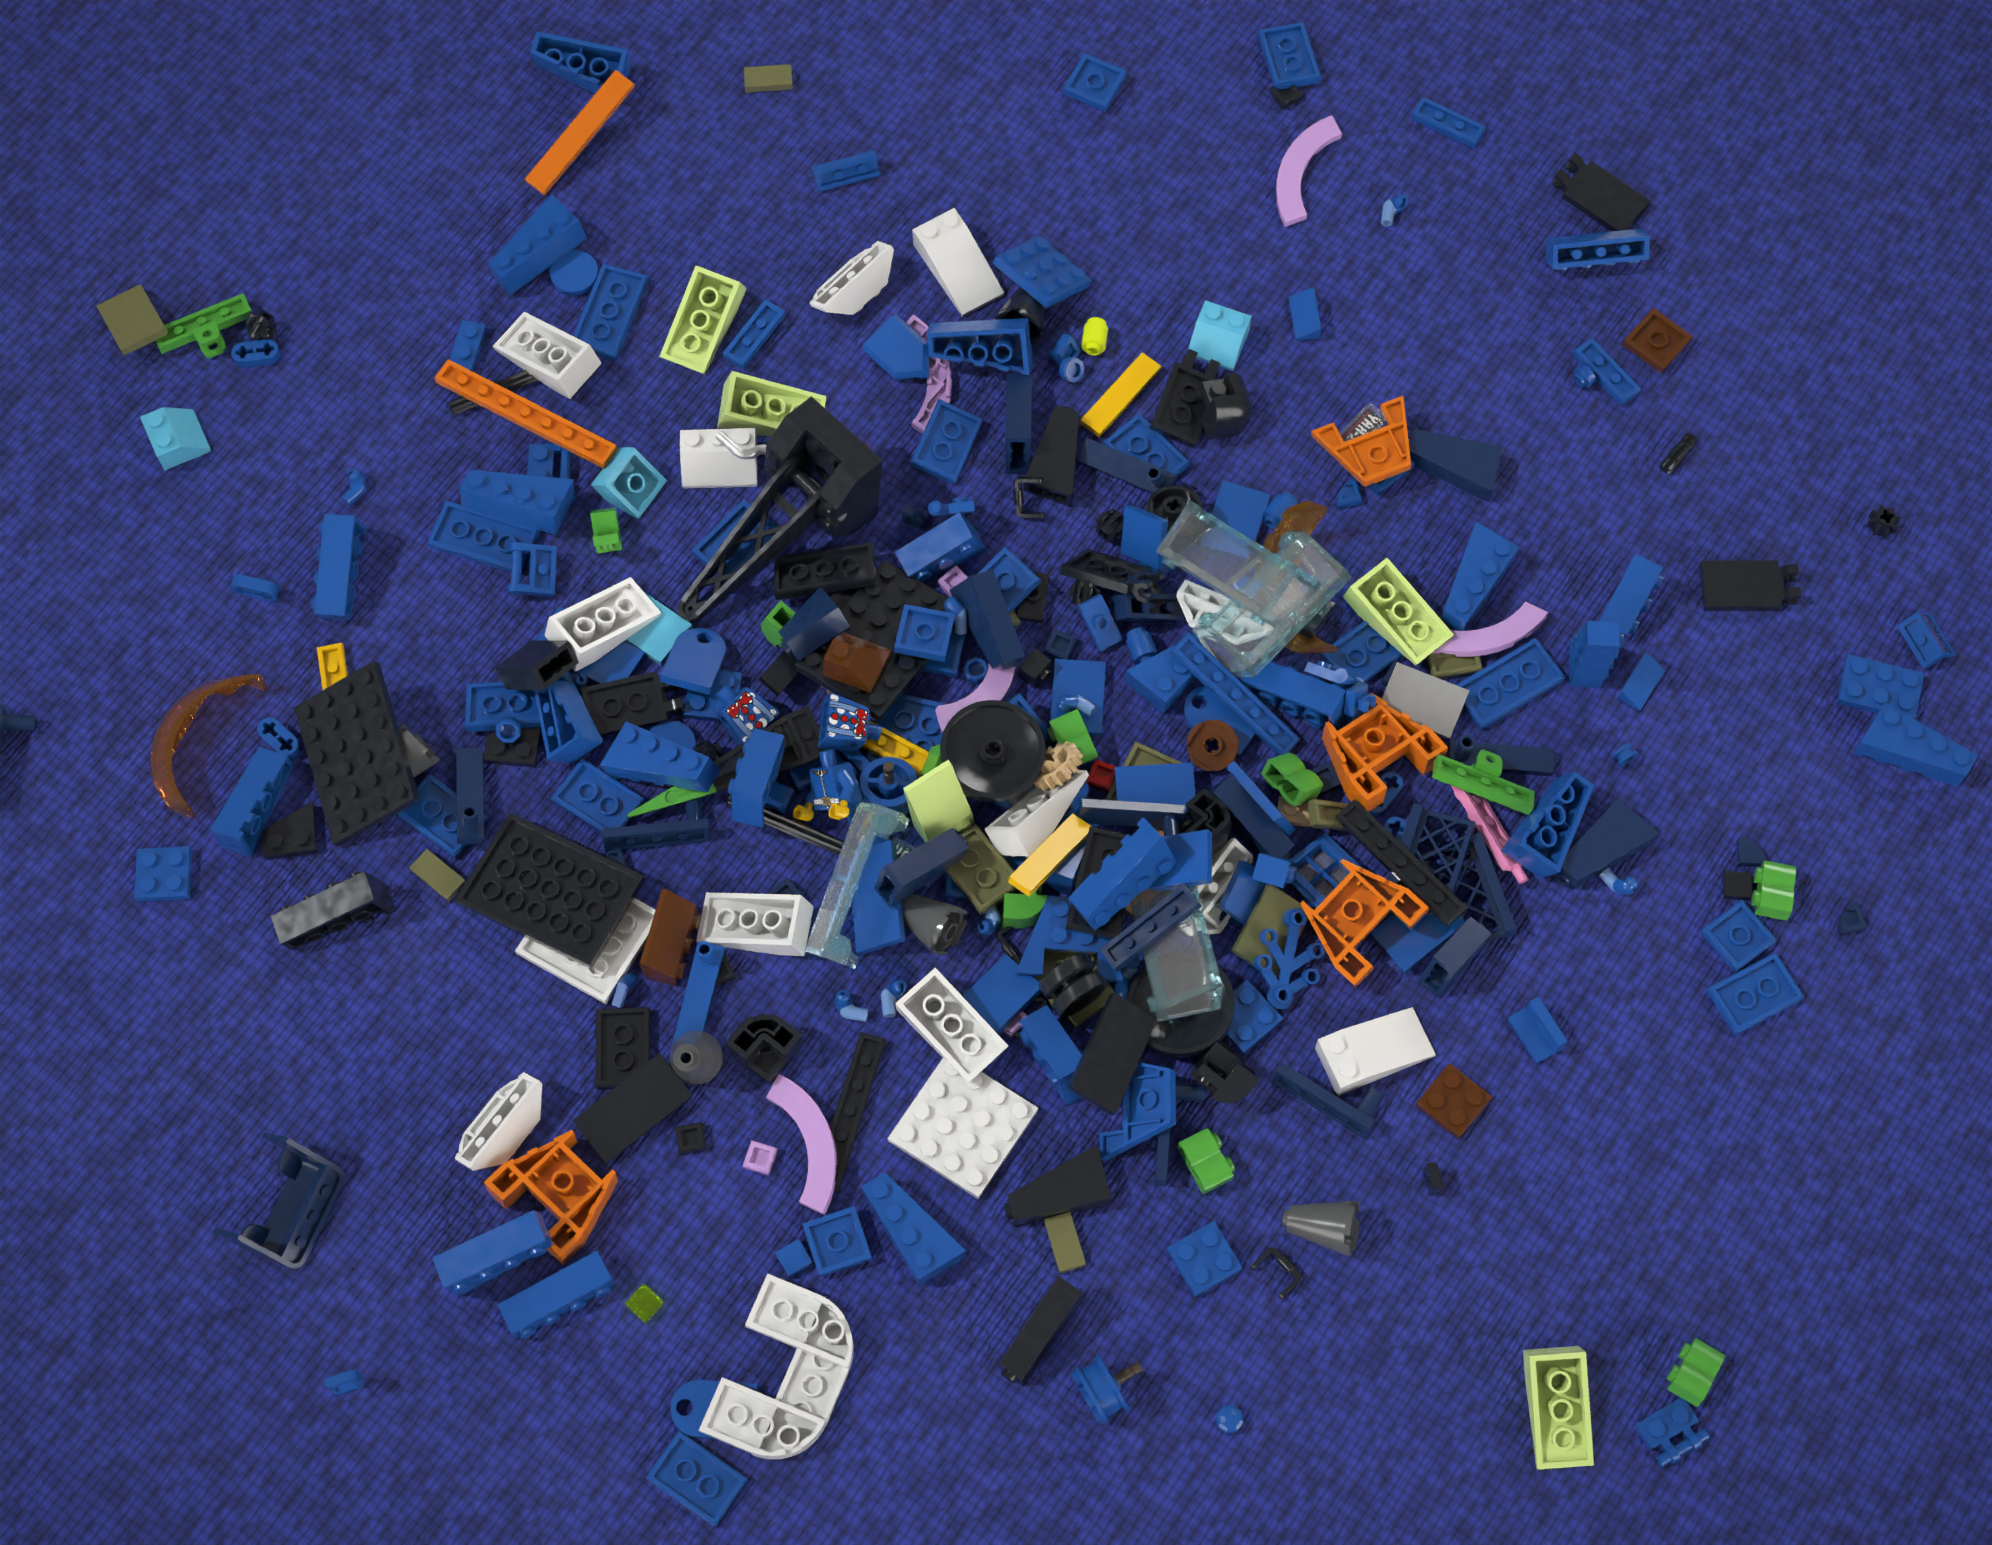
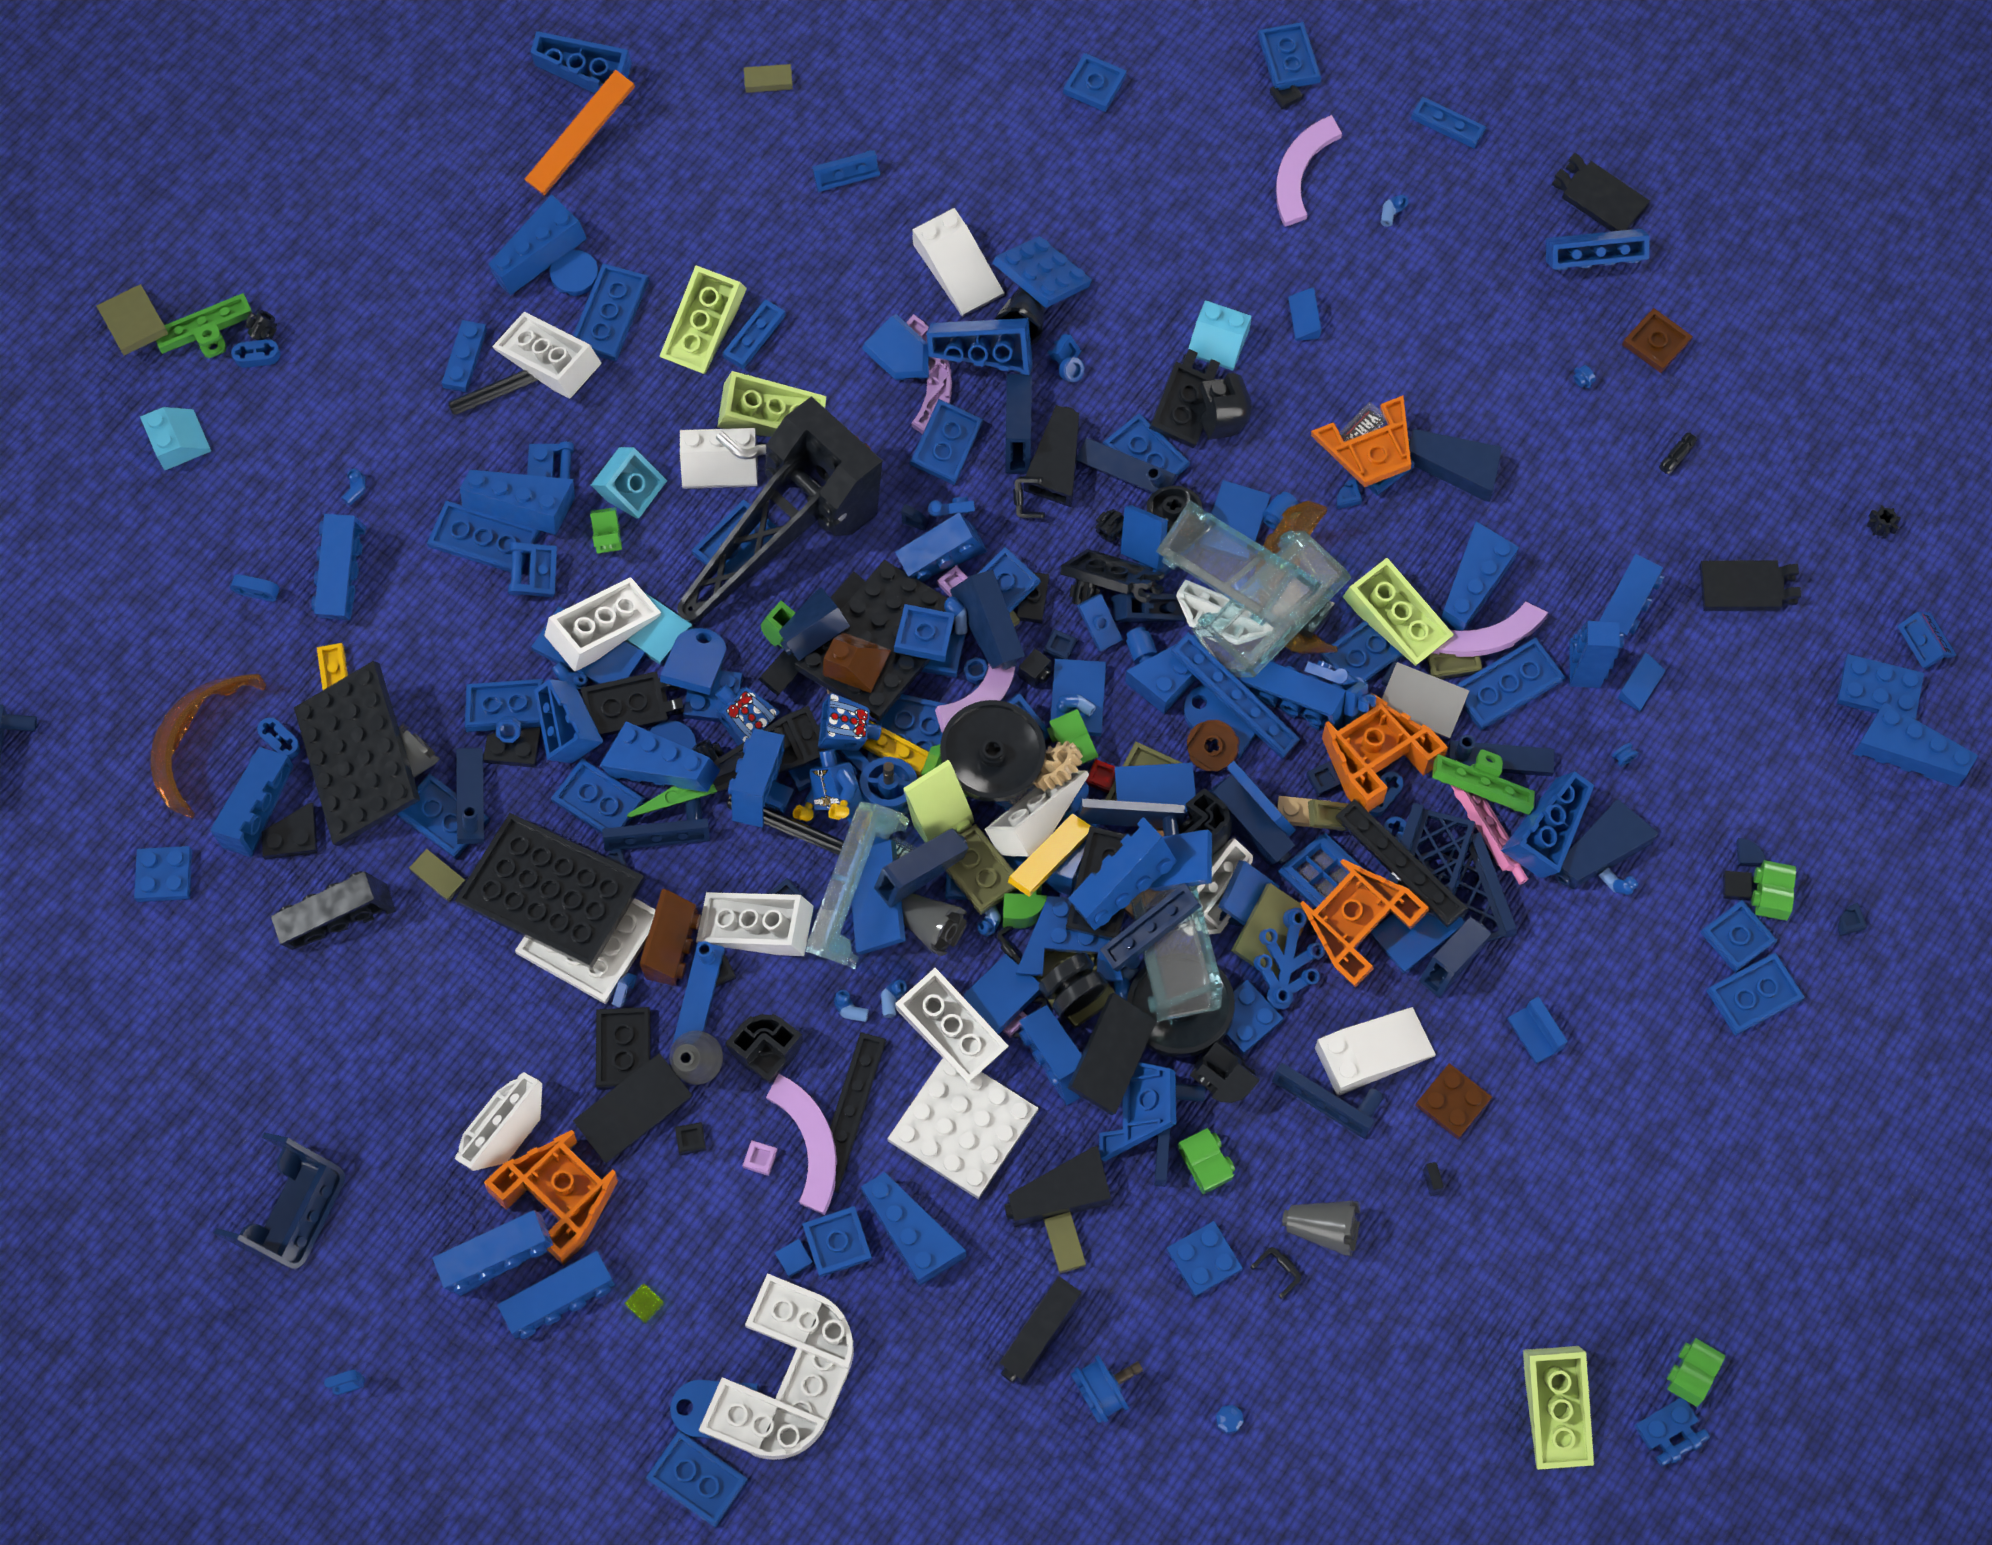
orange plate [434,359,617,469] -> none
black brick [495,640,579,690] -> none
black tile [774,542,876,600] -> none
white wedge [810,241,894,315] -> none
yellow tile [1080,352,1161,438] -> none
neon yellow brick [1081,317,1108,356] -> none
blue slope [1252,853,1297,888] -> none
bright green brick [1261,752,1324,806] -> none
blue tile [1572,338,1641,407] -> none

